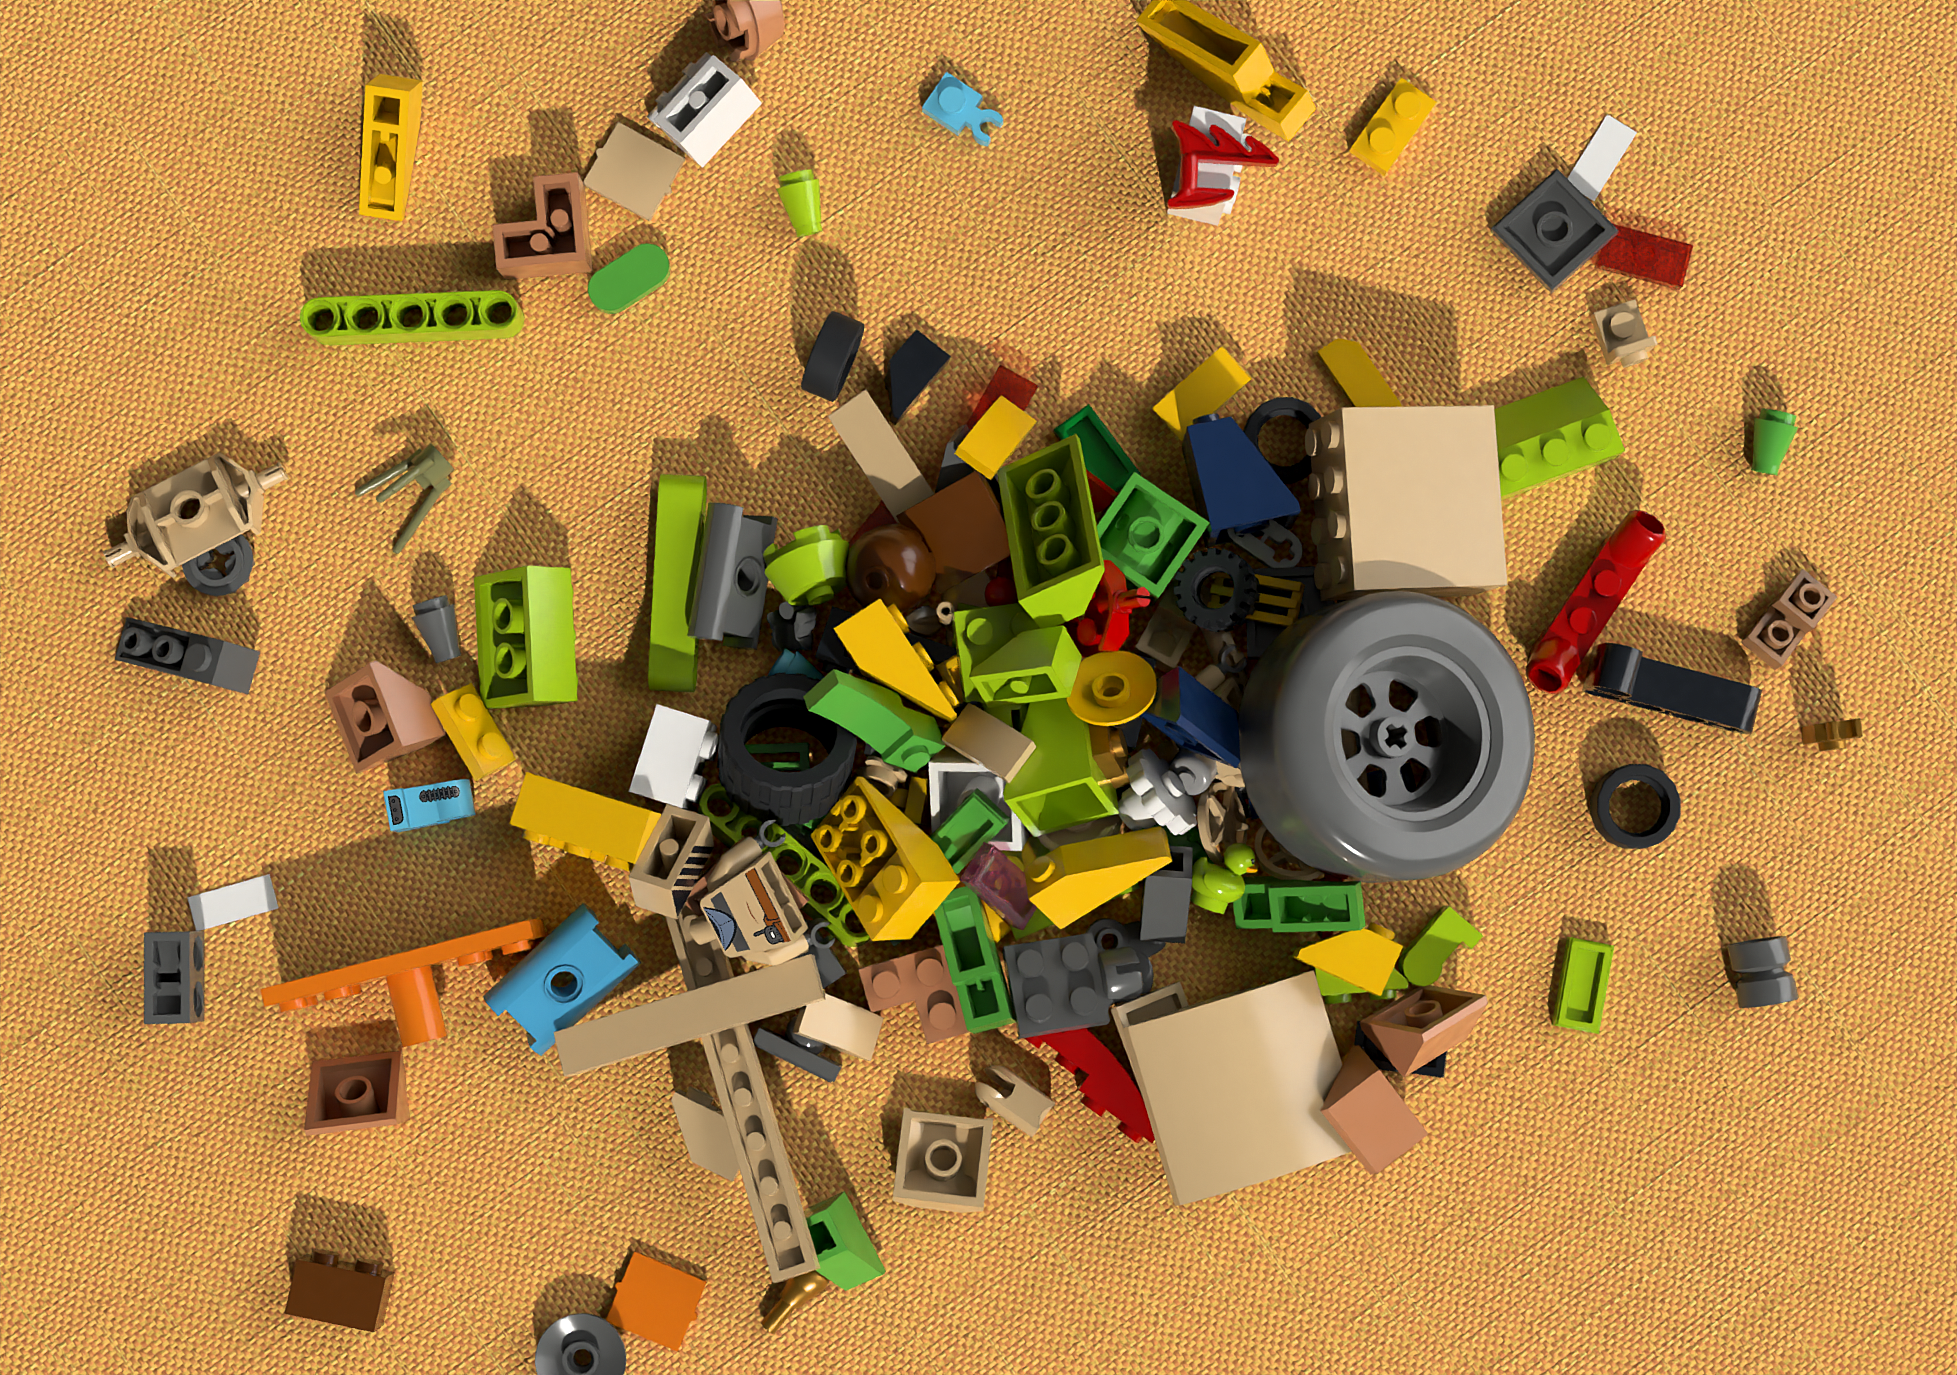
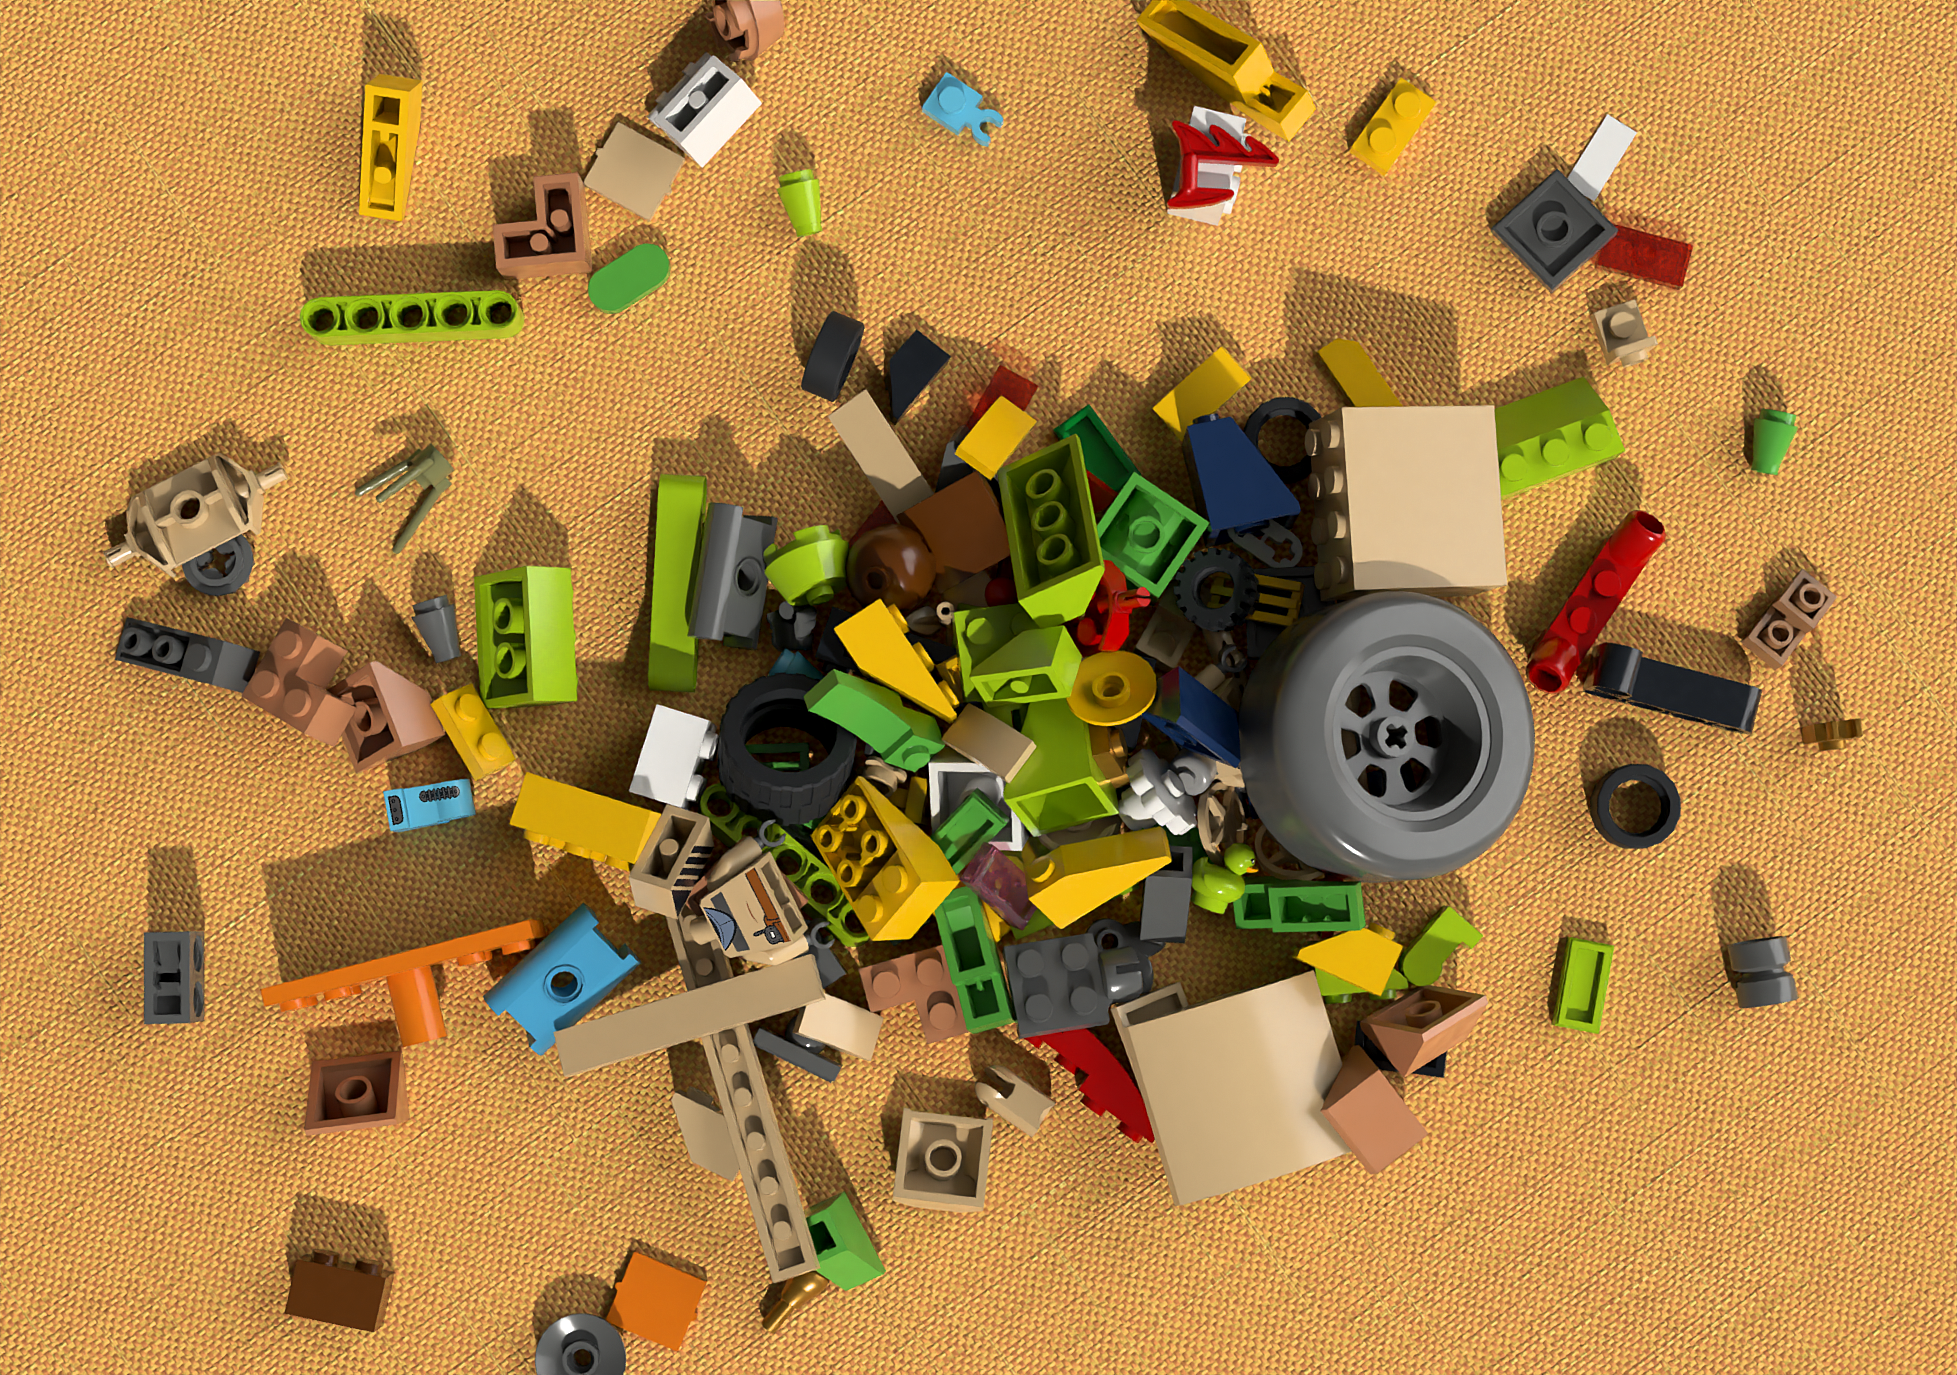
white sticker [187,874,278,931] -> none
none -> nougat brick [241,618,357,747]

